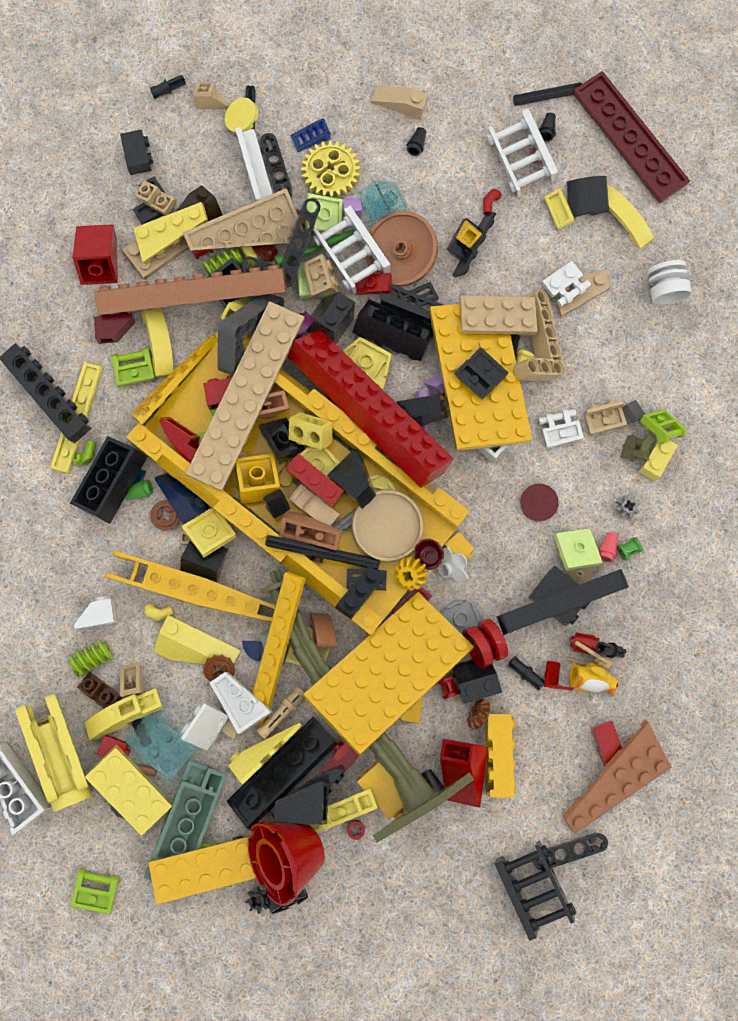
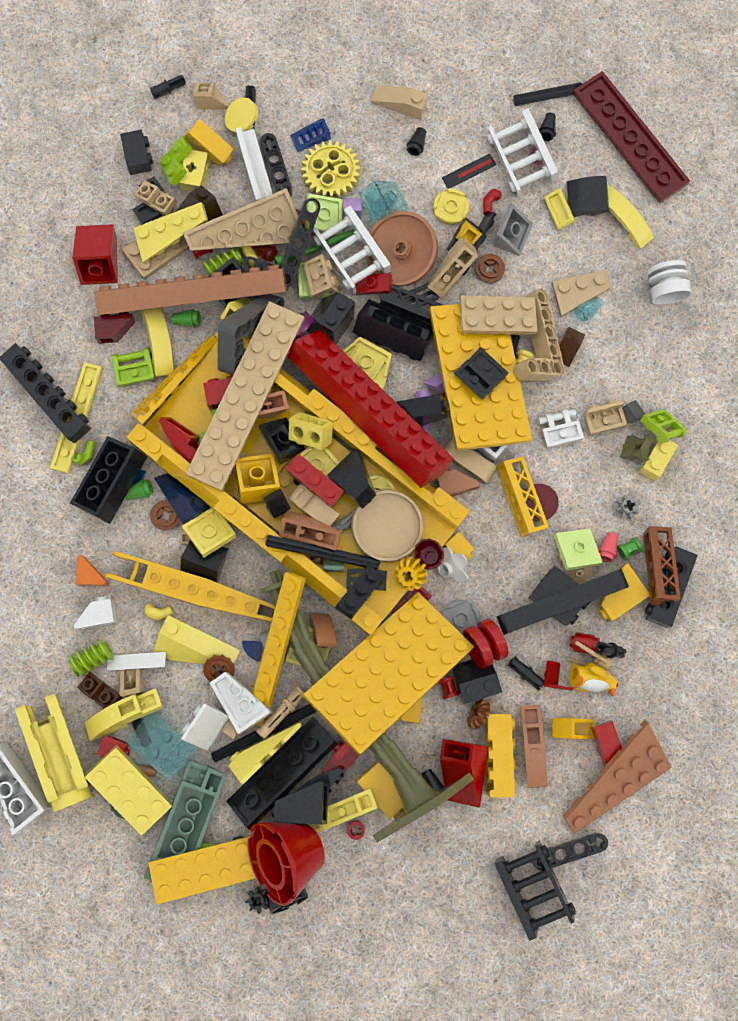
lime plate [70,868,120,914] -> none
white plate [541,261,591,307] -> none
none -> orange slope [76,554,110,587]
none -> white sticker [107,652,166,671]
none -> lime plate [160,135,193,186]
none -> bright green cone [172,309,201,328]
none -> light yellow brick [179,150,210,192]
none -> yellow slope [184,118,234,166]
none -> black axle [211,704,317,762]
none -> sand green slope [324,559,344,572]
none -> tan slope [427,236,478,298]
none -> light yellow tile [433,188,470,225]
none -> nougat slope [435,468,480,497]
none -> black sticker [442,154,496,189]
none -> tan beam [444,437,497,484]
none -> dark orange gear [476,254,505,283]
none -> light grey slope [493,203,533,255]
none -> yellow fence [496,456,549,538]
none -> nougat slope [520,705,548,788]
none -> yellow slope [551,717,595,739]
none -> reddish brown slope [559,327,585,367]
none -> clear light blue cone [575,297,603,321]
none -> yellow slope [598,563,650,622]
none -> dark orange fence [643,526,681,606]
none -> black brick [645,546,698,628]

